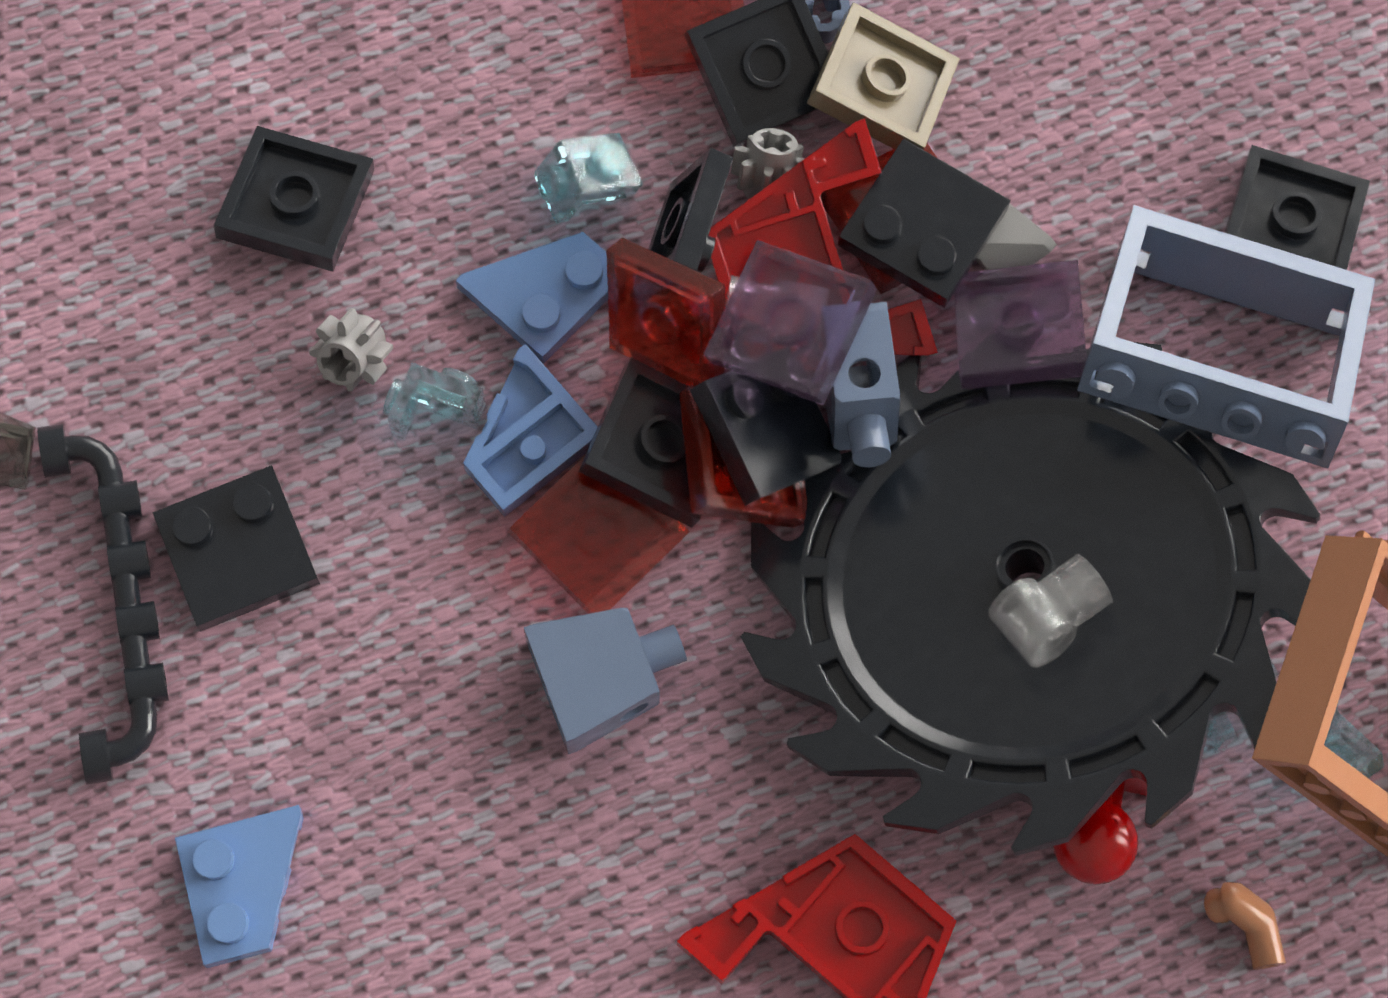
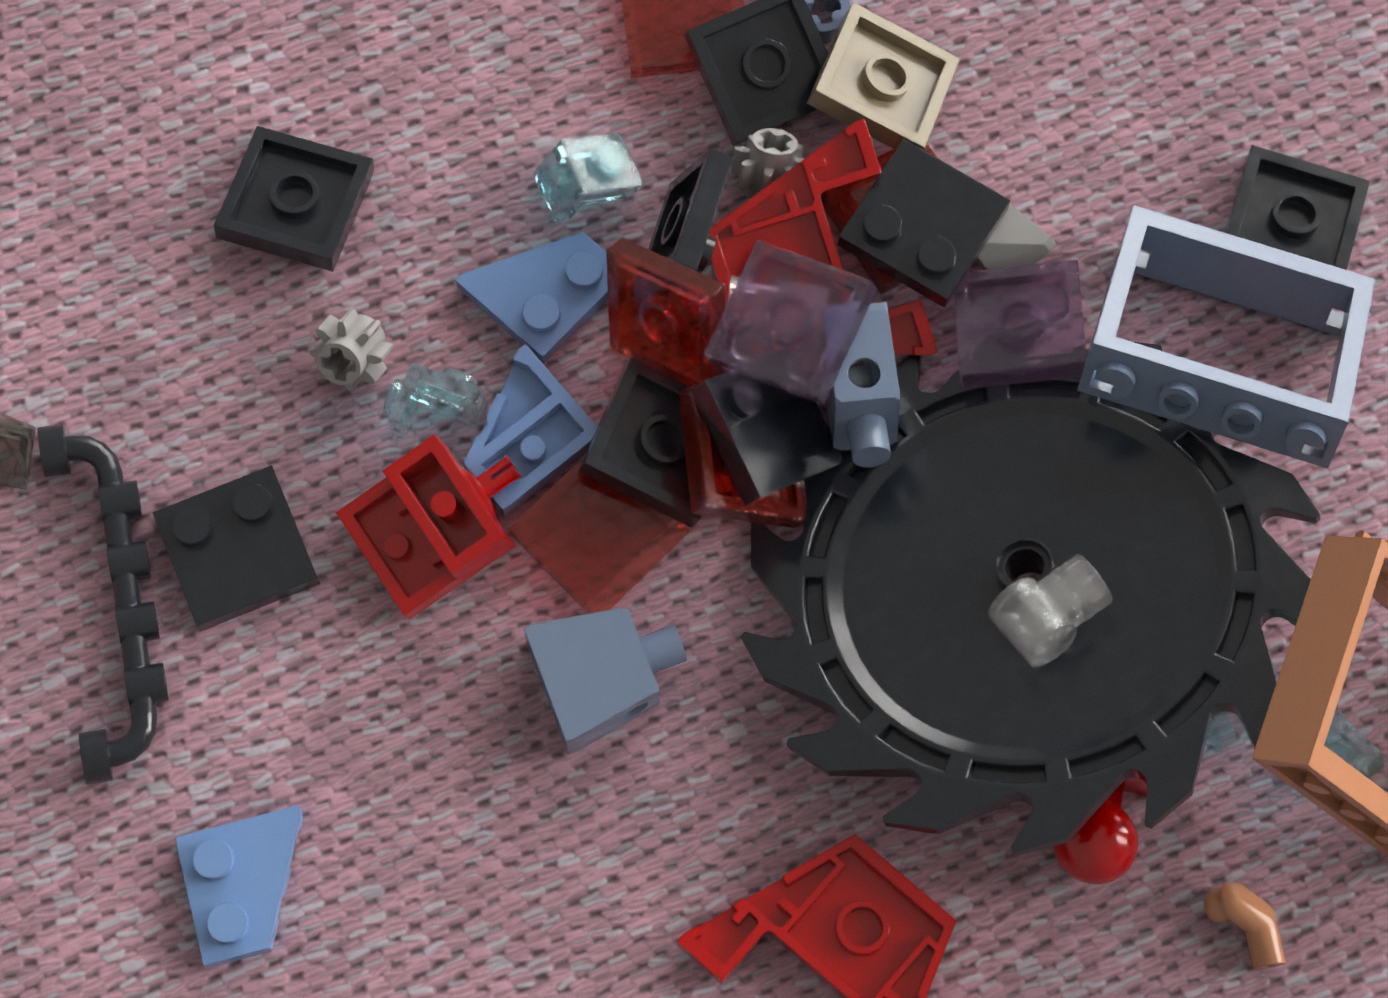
none -> red plate [336,434,522,619]

